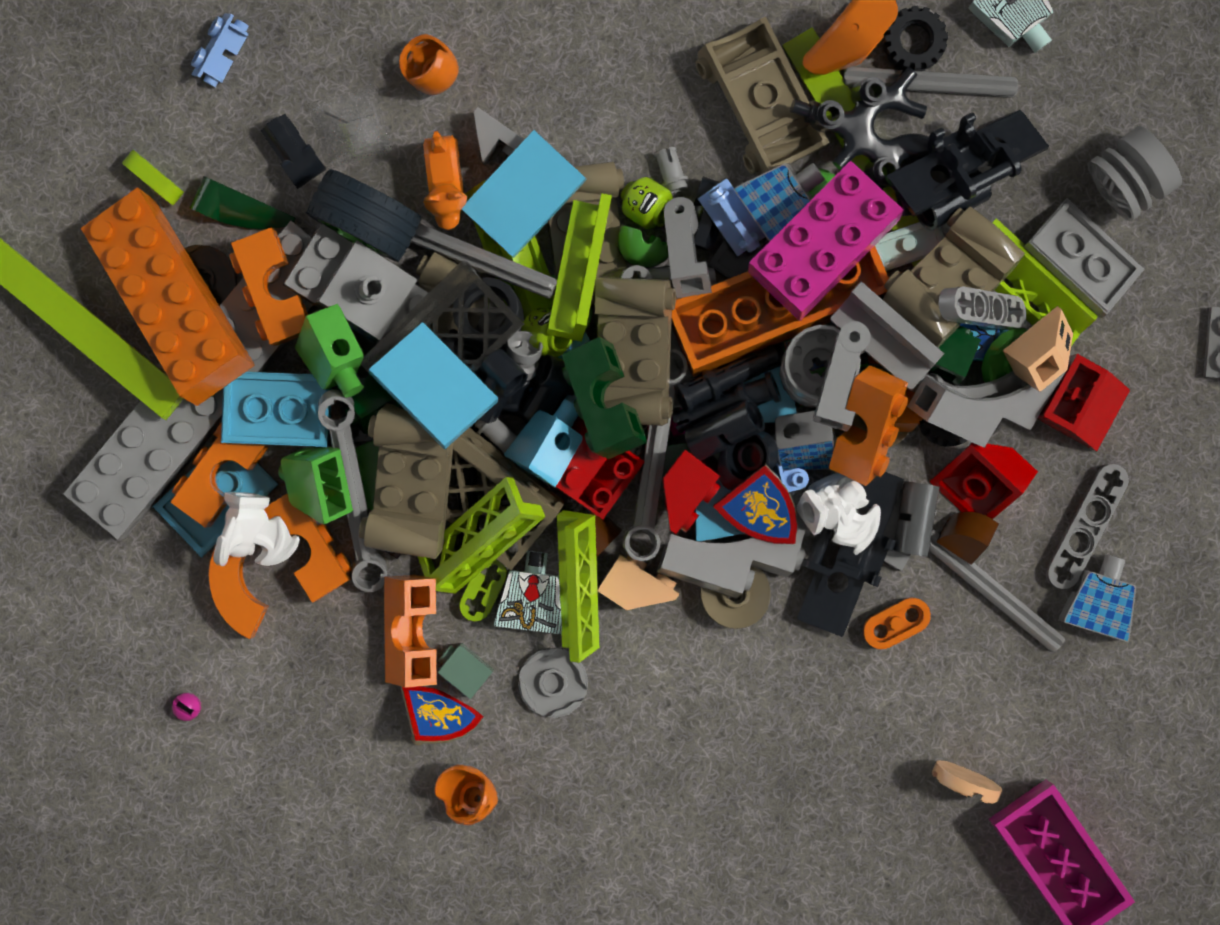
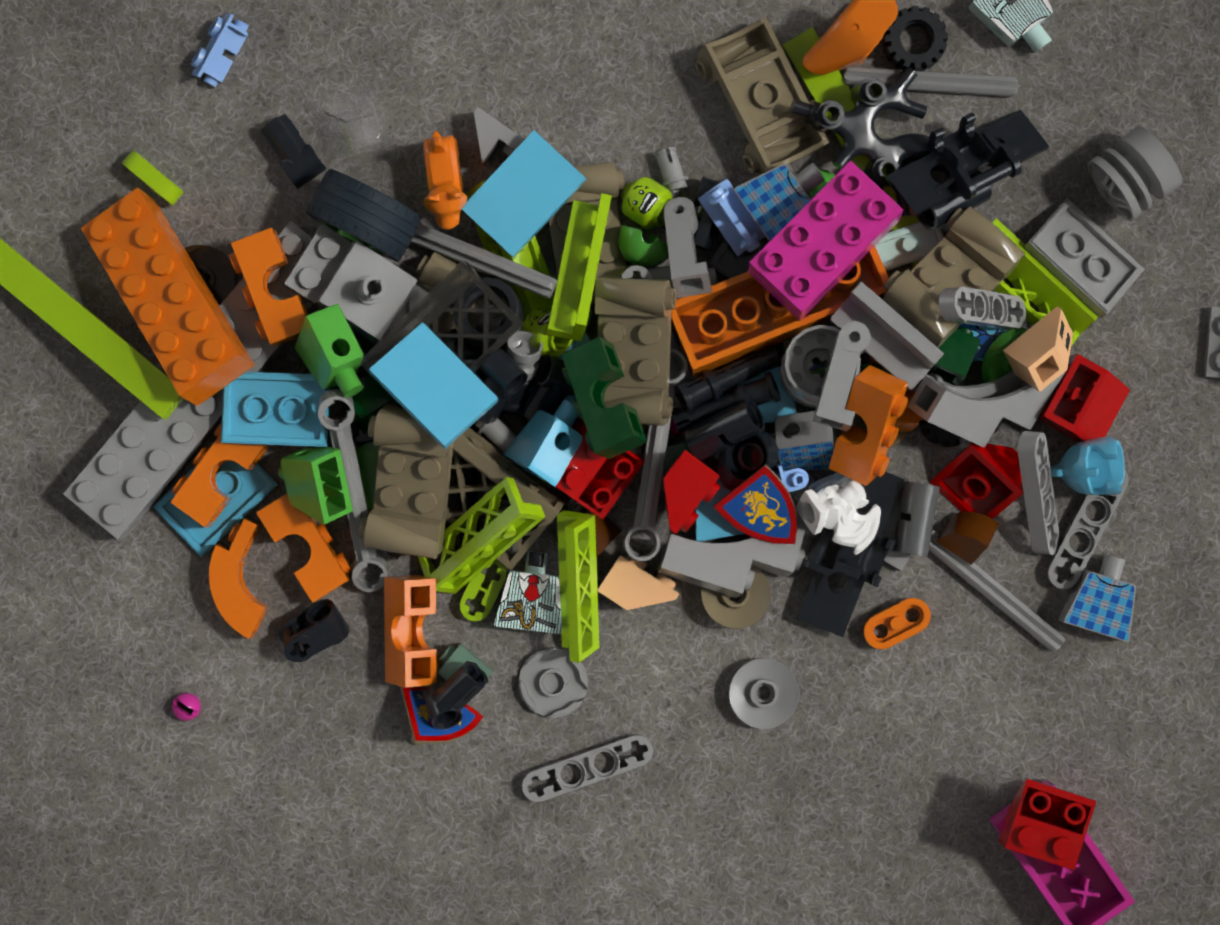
dark green piece [189,176,296,229] -> none
white animal [213,492,299,566] -> none
orange helmet [399,34,459,95] -> none
orange helmet [435,765,498,826] -> none
light nougat tile [932,760,1002,804] -> none
none -> black piece [277,599,350,662]
none -> black piece [423,661,489,730]
none -> light grey beam [522,734,653,802]
none -> light grey dish [729,658,800,729]
none -> red slope [998,778,1097,871]
none -> light grey beam [1018,431,1059,555]
none -> medium azure helmet [1050,437,1125,495]

